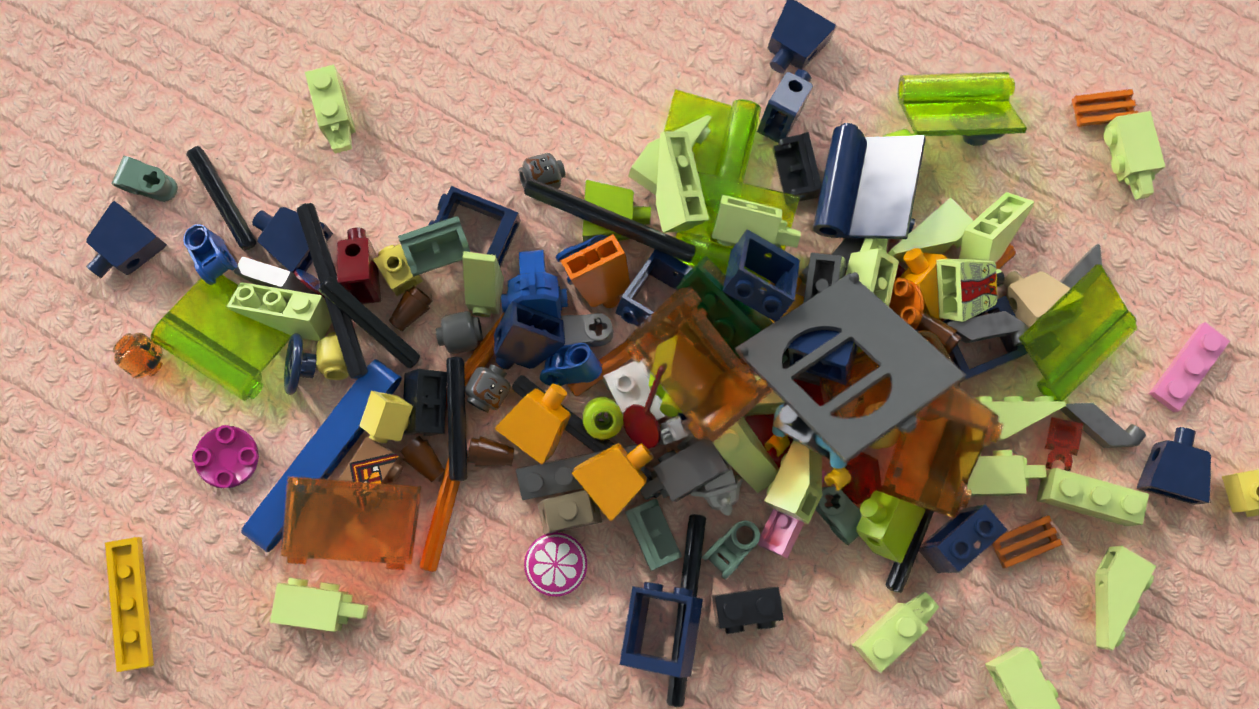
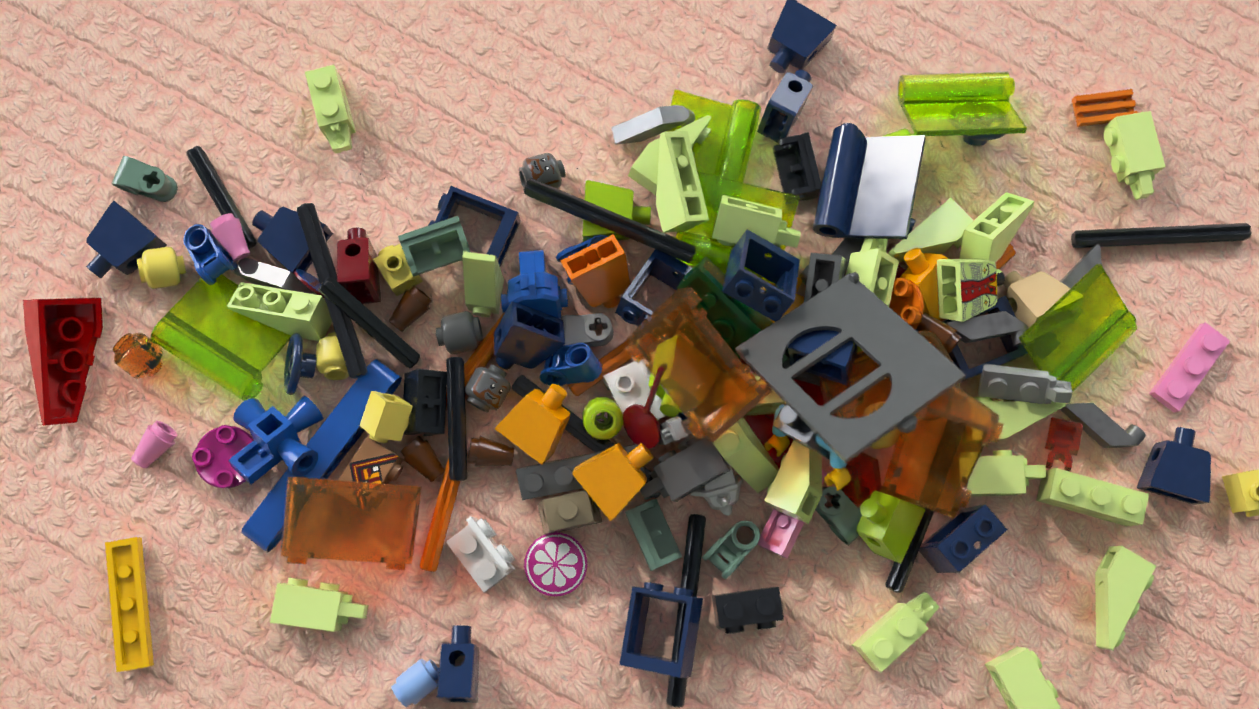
orange tile [992,515,1063,568] -> none
none -> red wedge [23,298,103,426]
none -> bright pink cone [131,421,177,469]
none -> light yellow head [137,247,186,289]
none -> bright pink cone [210,213,251,261]
none -> blue brick [228,395,323,485]
none -> light blue brick [391,658,439,707]
none -> dark blue torso [437,625,479,703]
none -> white bracket [446,516,515,593]
none -> flat silver piece [612,105,695,144]
none -> light grey hinge [978,364,1073,404]
none -> black axle [1071,223,1252,248]

